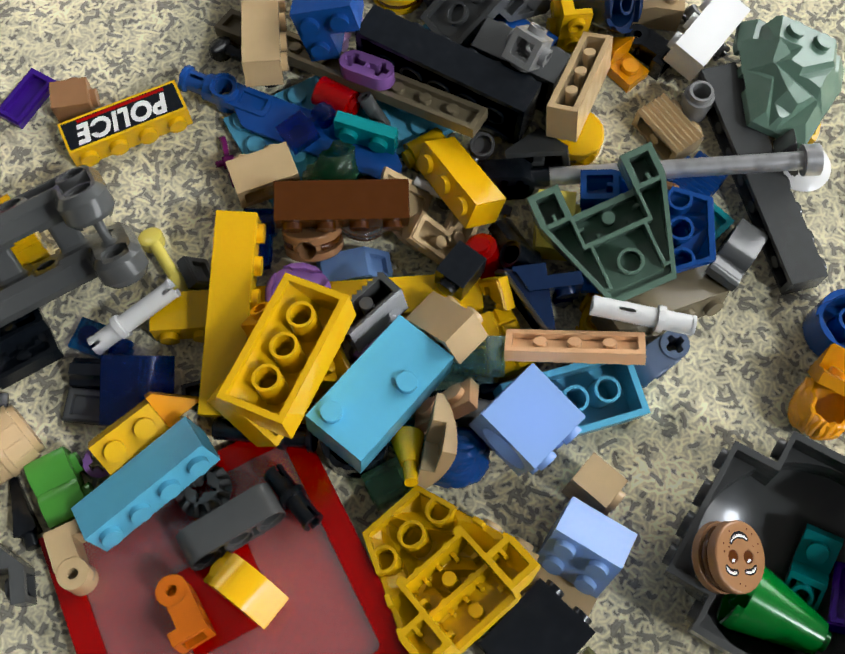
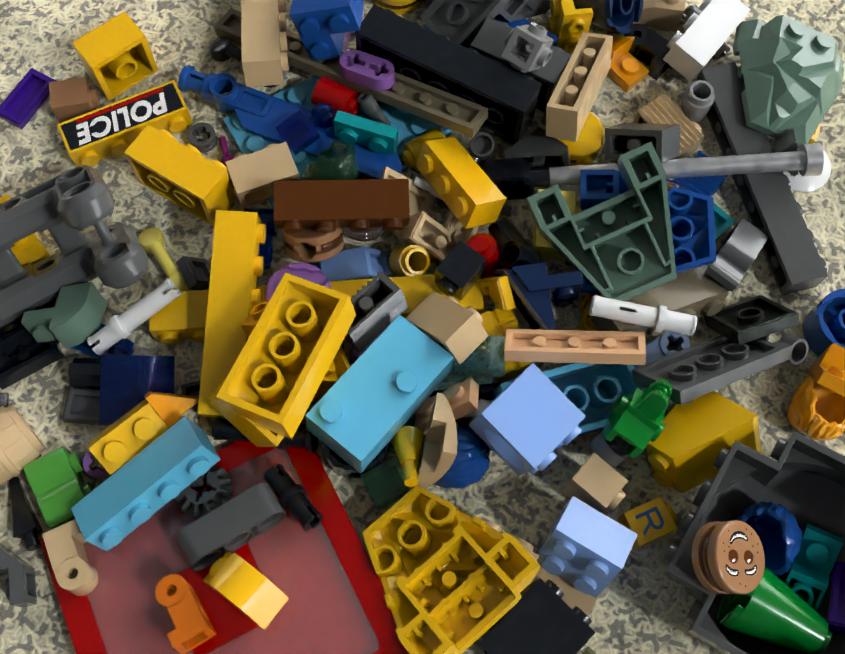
none -> sand green brick [21,282,107,349]
none -> yellow brick [72,11,159,101]
none -> yellow brick [124,124,237,227]
none -> dark grey bush [188,122,217,153]
none -> yellow brick [389,245,430,277]
none -> dark grey piece [589,431,630,468]
none -> green hinge [601,378,673,459]
none -> dark grey brick [605,123,680,163]
none -> yellow brick [617,497,678,550]
none -> dark grey hinge [632,334,809,405]
none -> yellow slope [646,391,762,493]
none -> pearl dark grey tile [704,295,800,345]
none -> blue hair [737,501,802,575]

